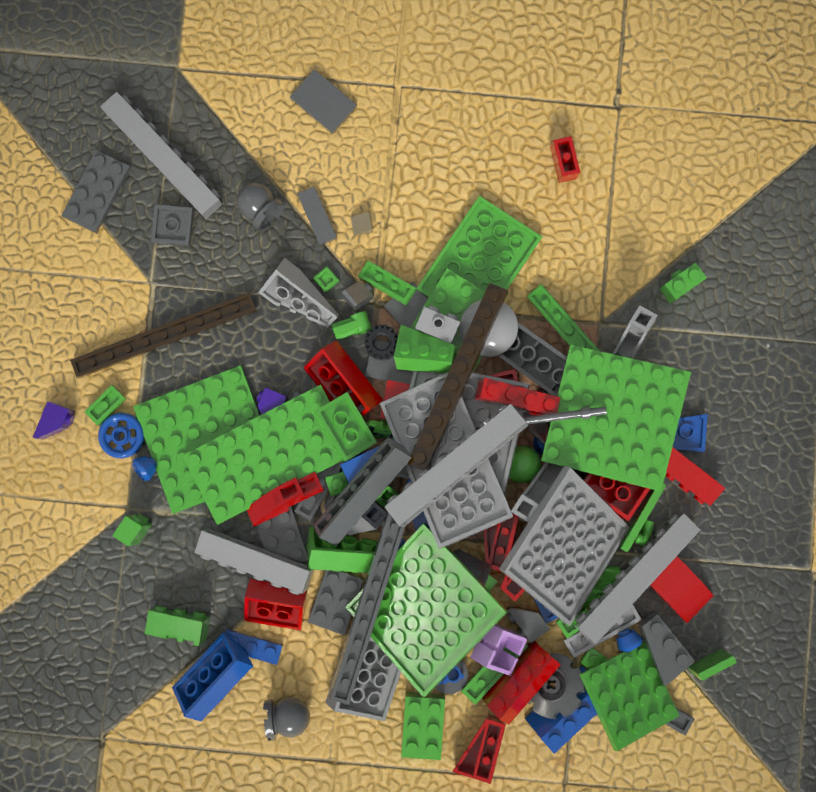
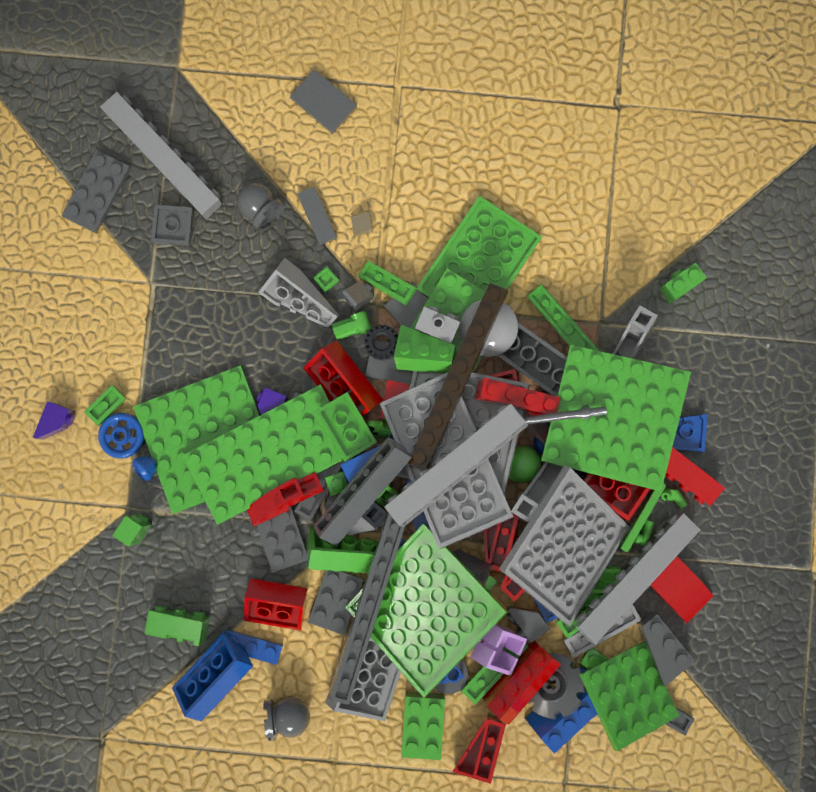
dark brown plate [70,292,257,378] -> none
light grey brick [194,528,314,595] -> none
red brick [550,136,581,183] -> none
blue cone [616,628,643,652] -> none
bright green tile [688,649,737,681] -> none
none -> bright green arm [661,488,688,509]

